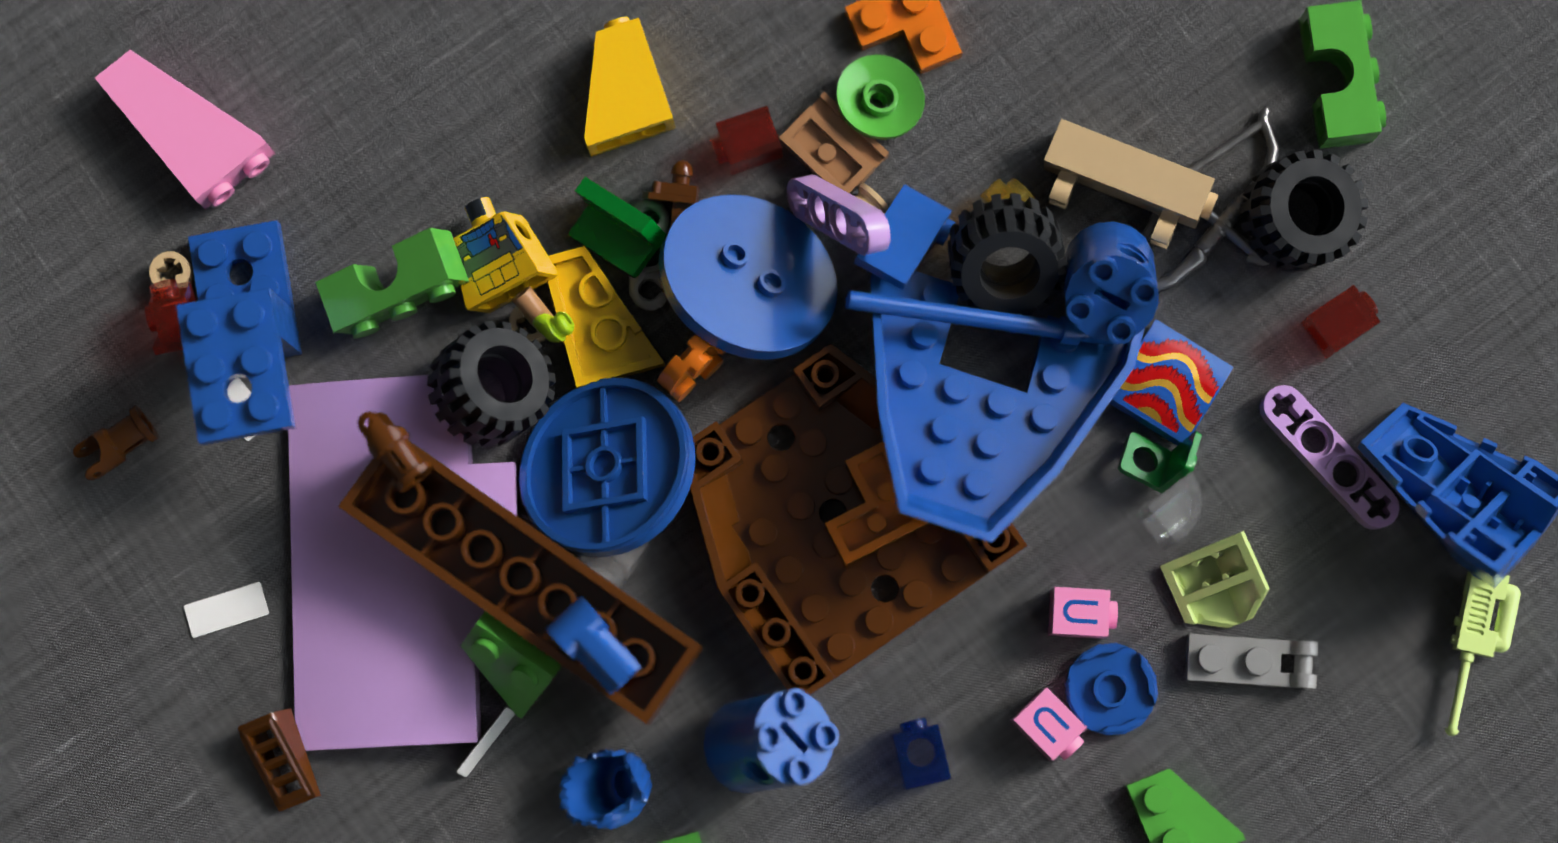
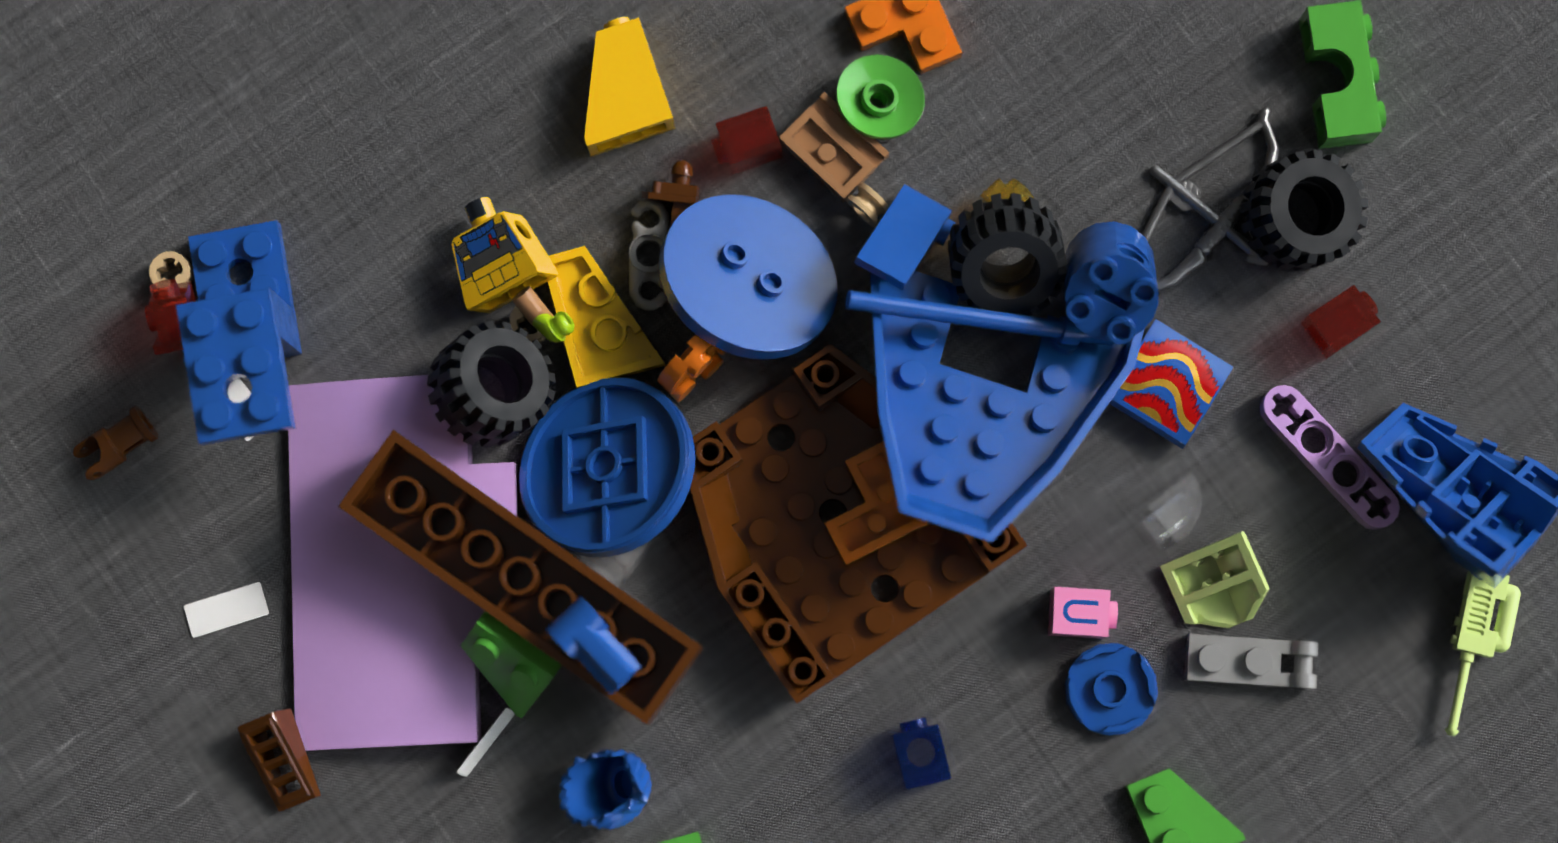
bright pink slope [95,50,275,210] -> none
bright green arch [315,228,469,338] -> none
reddish brown piece [358,411,434,493] -> none
green panel [569,177,666,278] -> none
blue cylinder [704,688,839,794] -> none
lavender beam [787,174,890,255] -> none
bright pink brick [1010,687,1087,761] -> none
tan brick [1044,119,1219,250] -> none
green bracket [1118,431,1202,494] -> none

